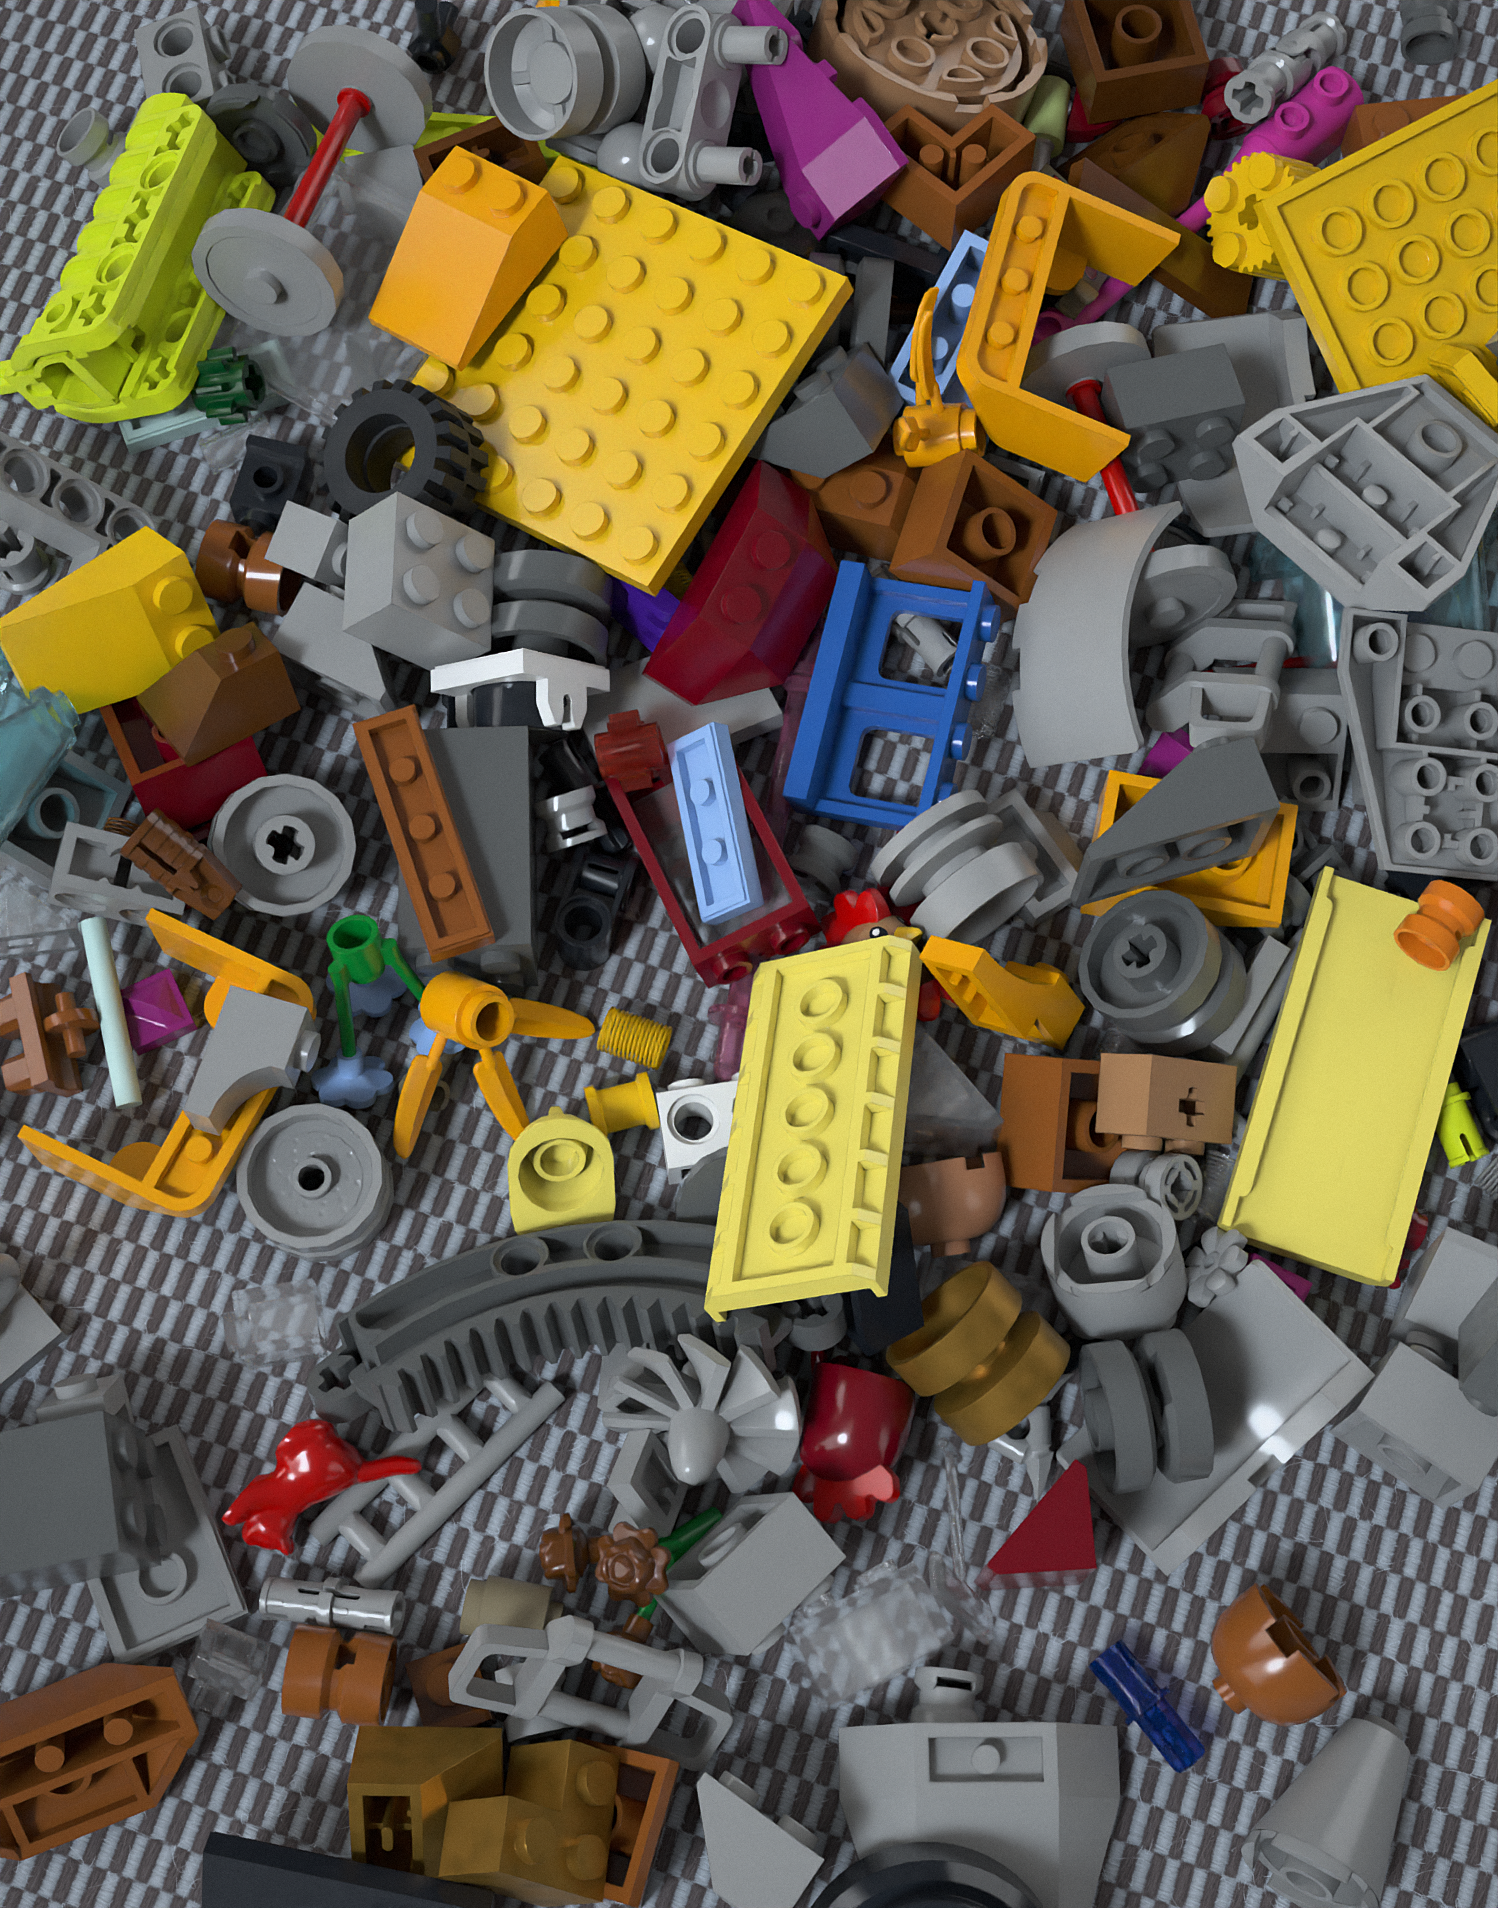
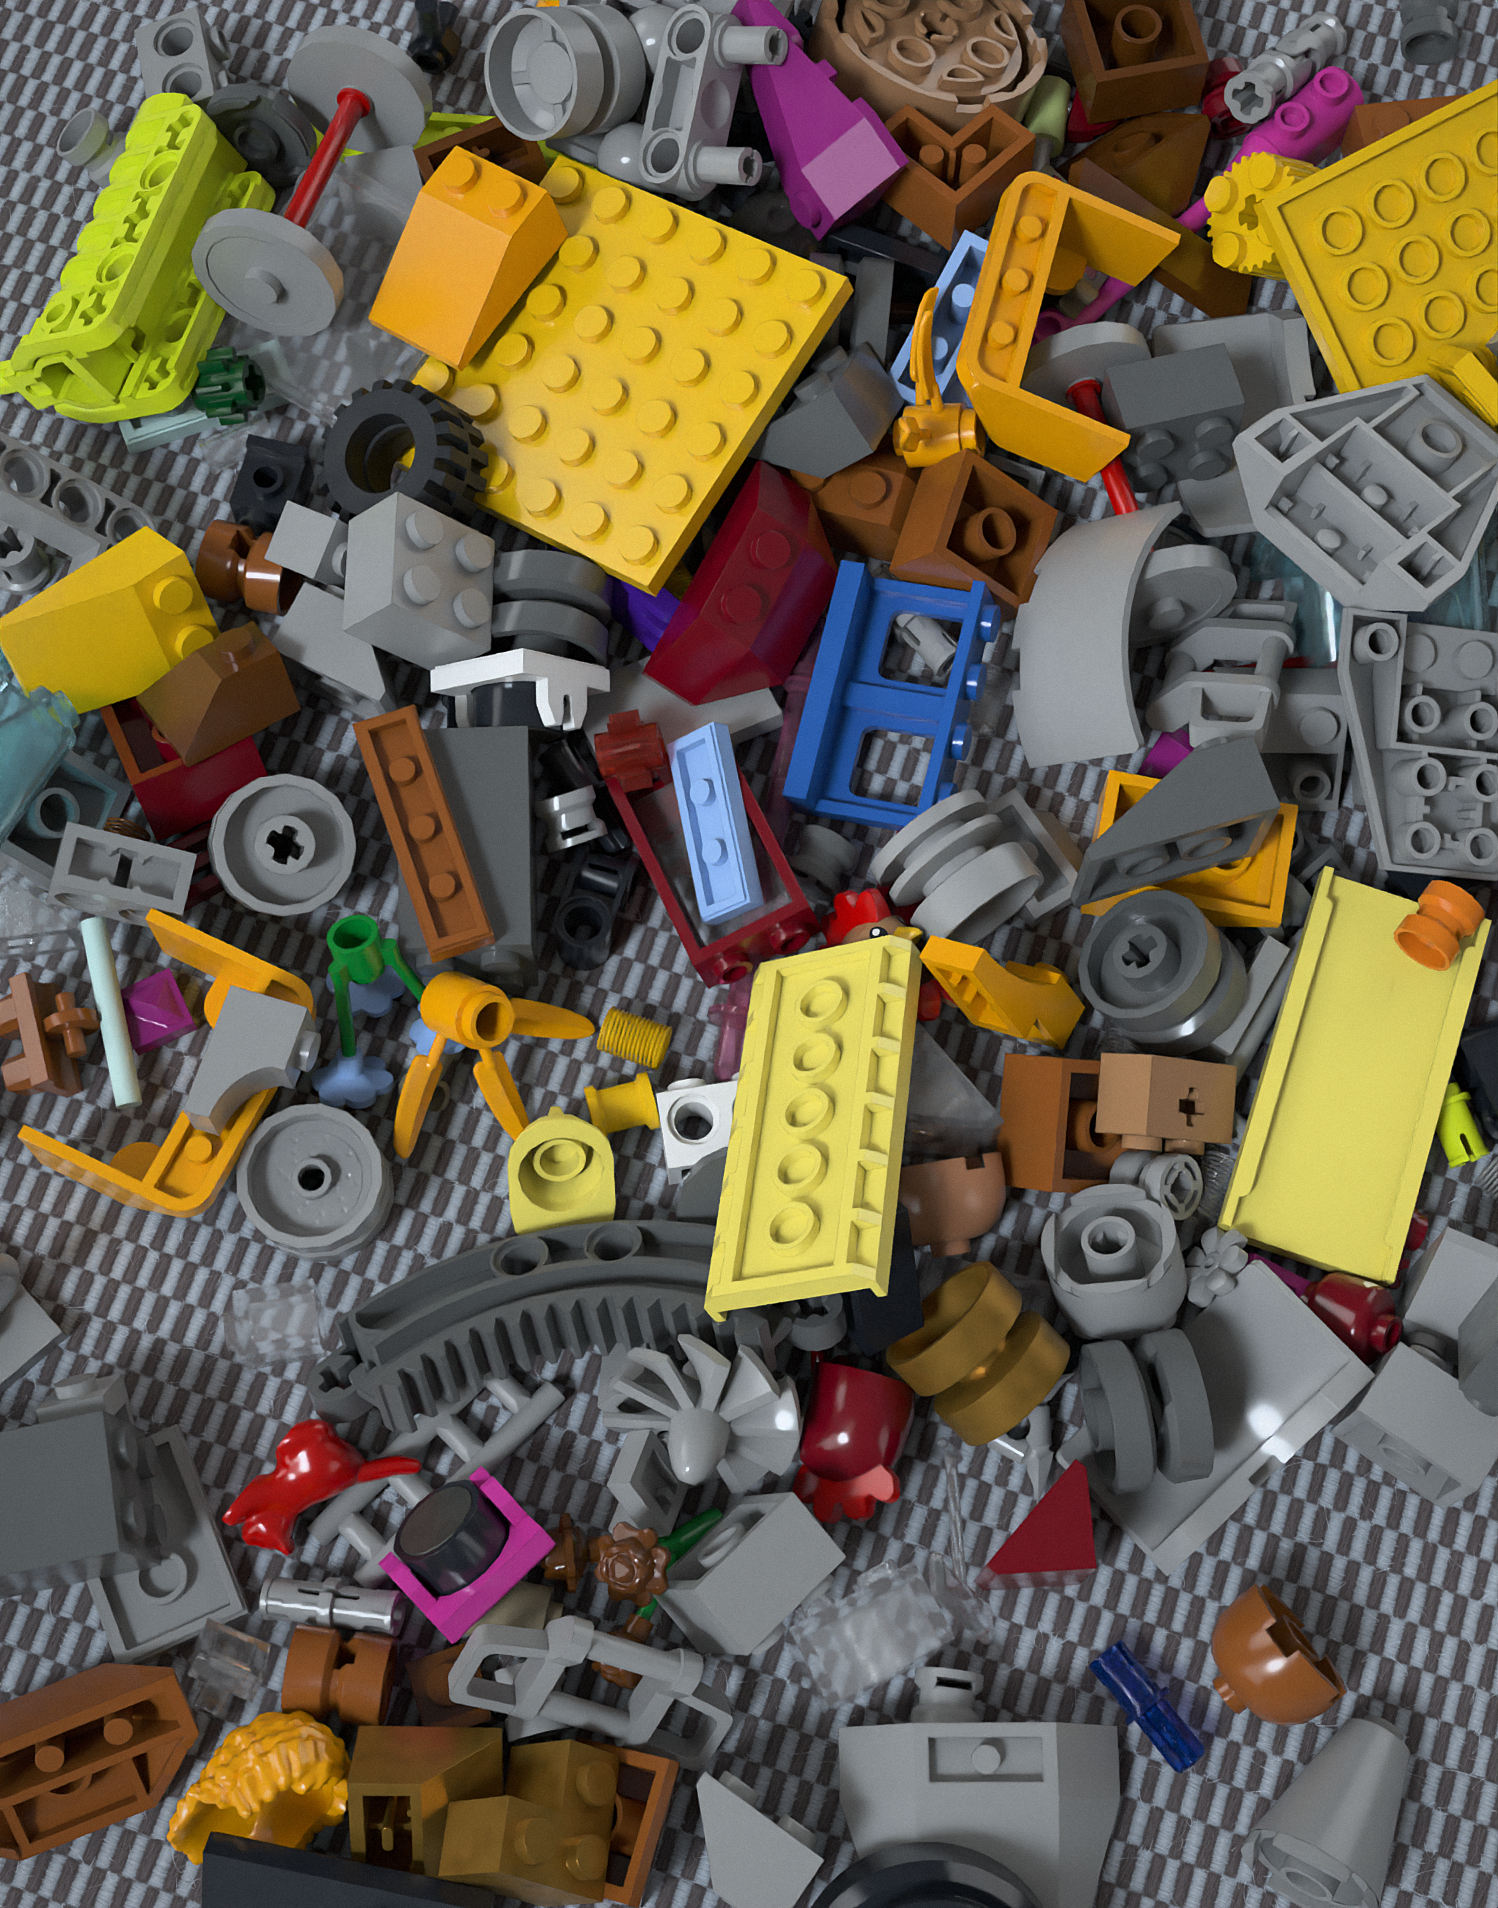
reddish brown hinge [119,807,243,920] -> none
none -> light orange piece [166,1710,352,1865]
none -> piece [378,1466,556,1644]
none -> dark red head [1300,1272,1402,1367]

